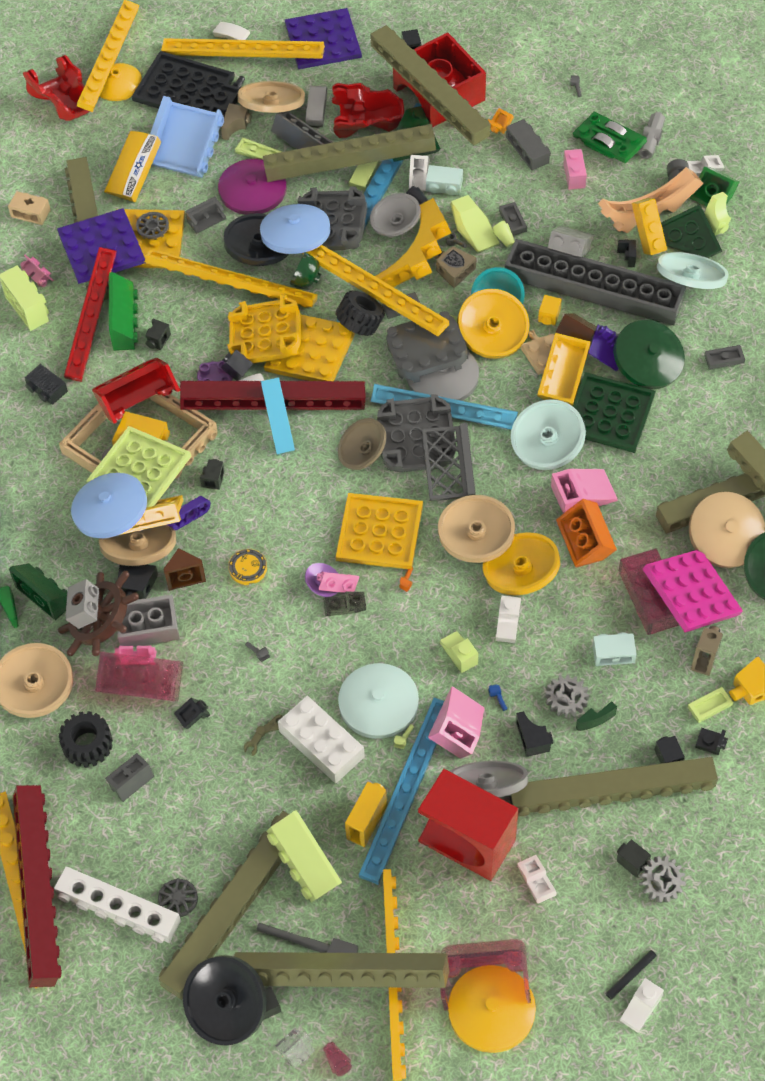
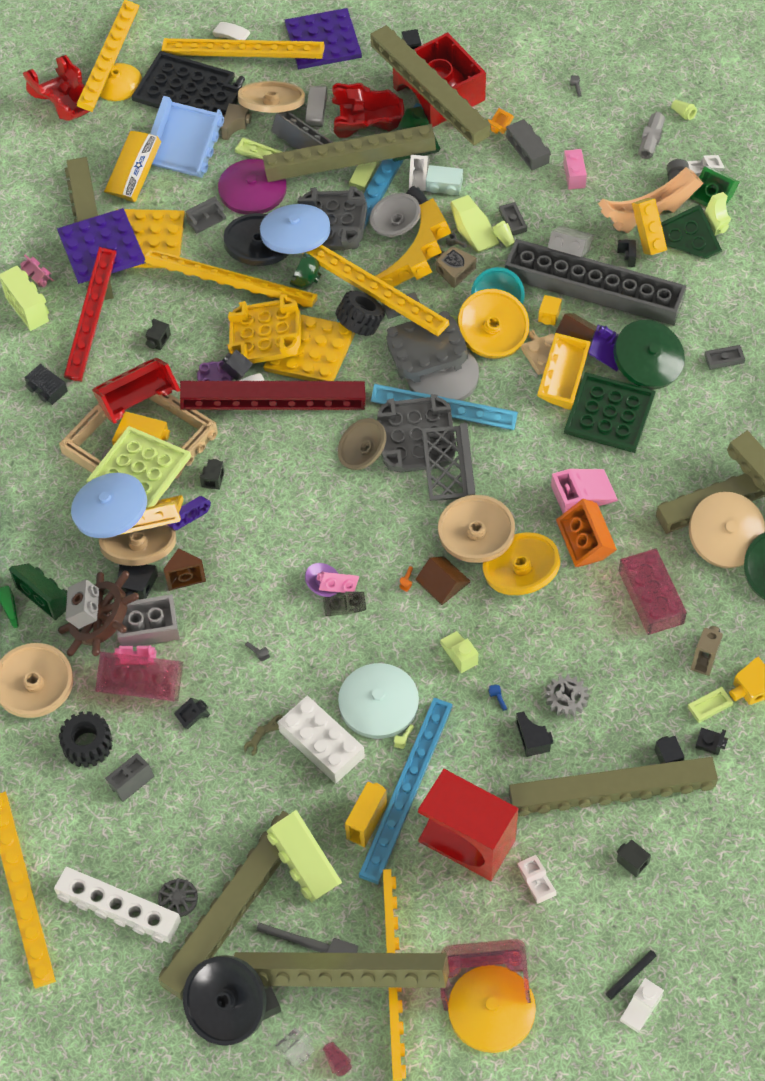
tan brick [8,191,51,225] -> none
dark red brick [13,785,62,988] -> none
green slope [109,272,138,351] -> none
dark grey wheel [136,212,169,240] -> none
tile [229,549,267,585] -> none
medium azure tile [261,378,295,454] -> none
yellow plate [336,493,423,569] -> none
bright pink slope [428,686,484,759] -> none
light grey dish [450,761,528,797] -> none
white arch [496,595,521,643] -> none
light aqua dish [511,400,586,470] -> none
green piece [573,111,647,164] -> none
dark green slope [576,701,617,731] -> none
light aqua brick [592,632,637,666] -> none
light grey gear [639,856,686,903] -> none
dark pink plate [643,550,743,633] -> none
light aqua dish [657,252,729,289] -> none
none -> reddish brown slope [416,556,470,605]
none -> yellowish green cone [671,100,697,120]

